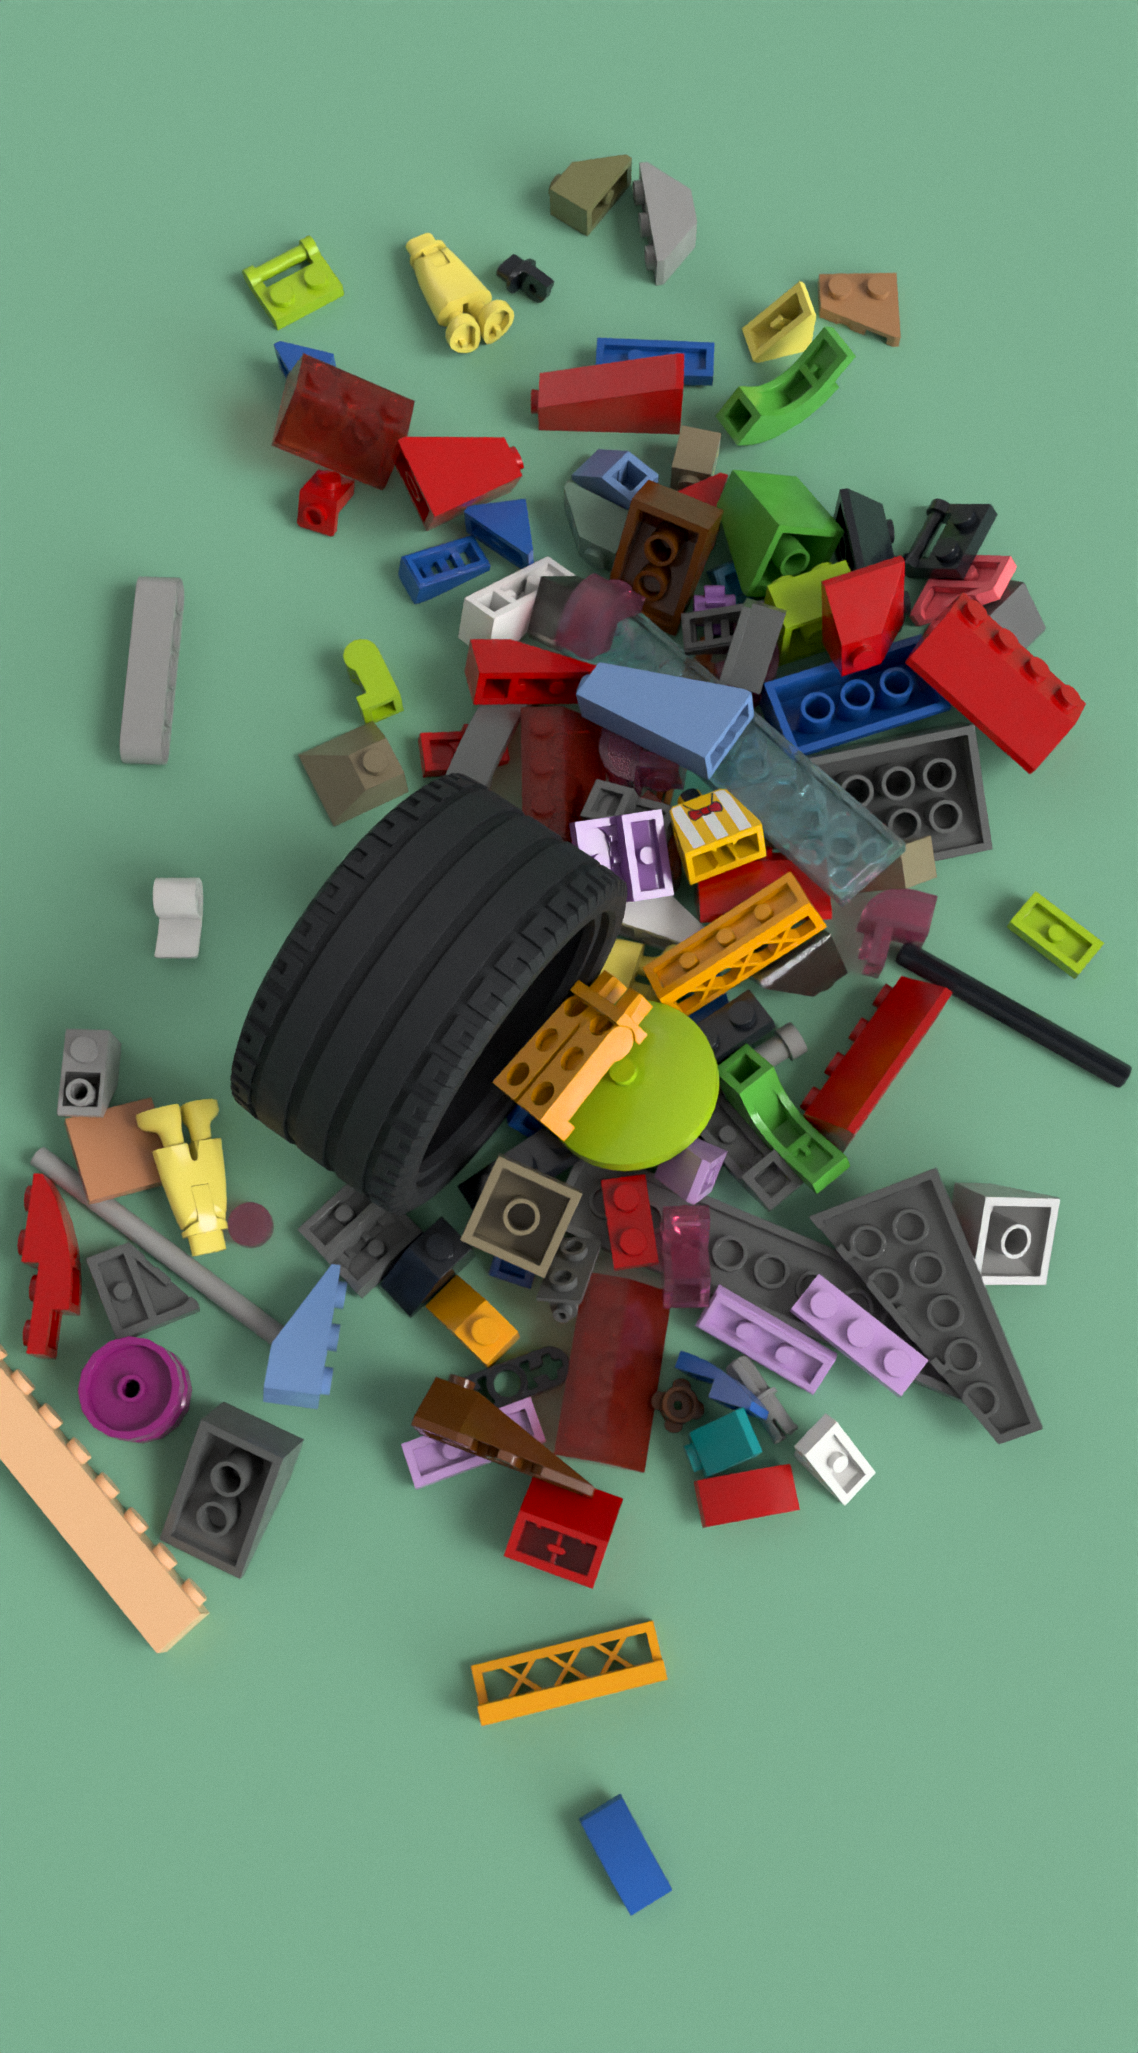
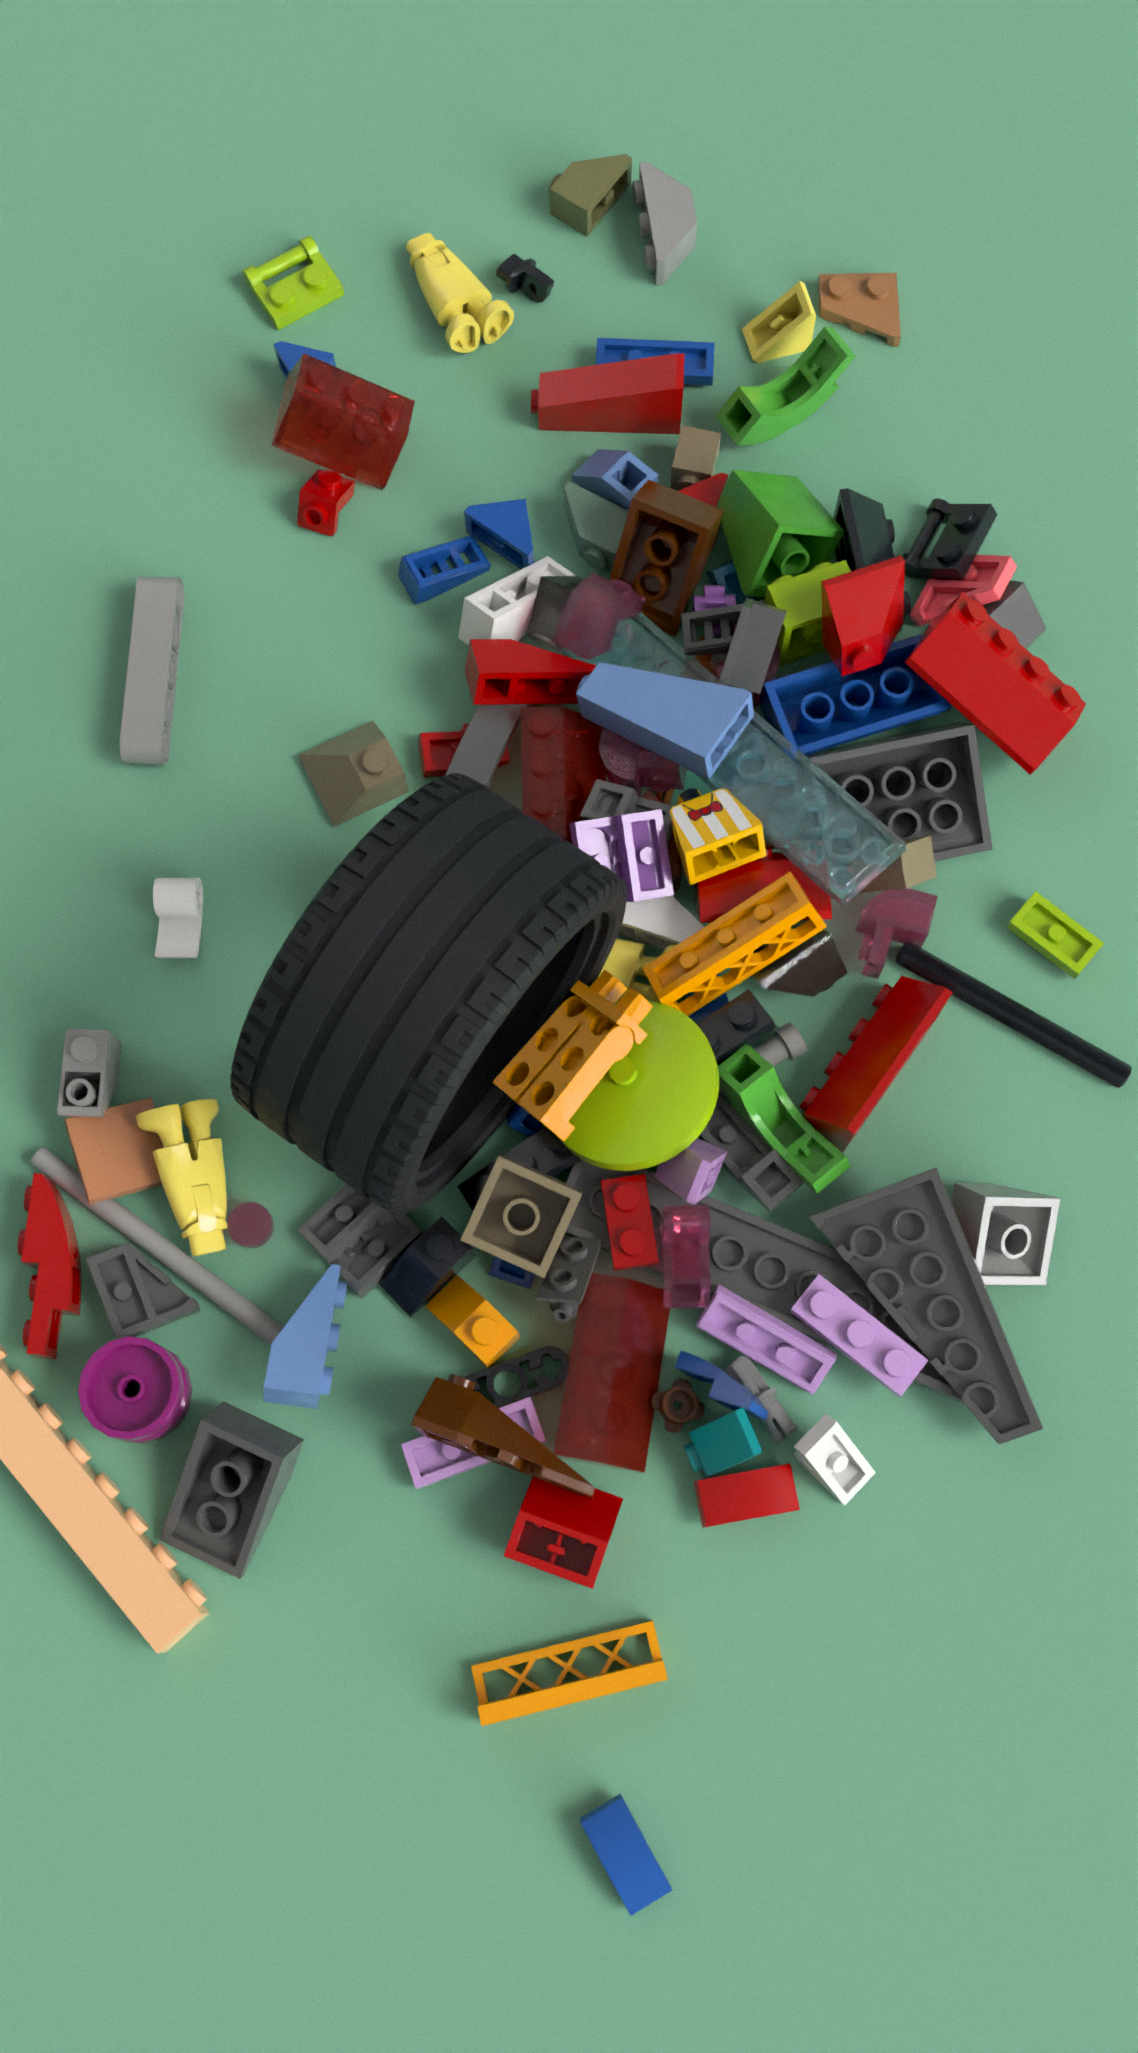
lime leg [343,639,404,724] -> none
red slope [391,437,524,531] -> none

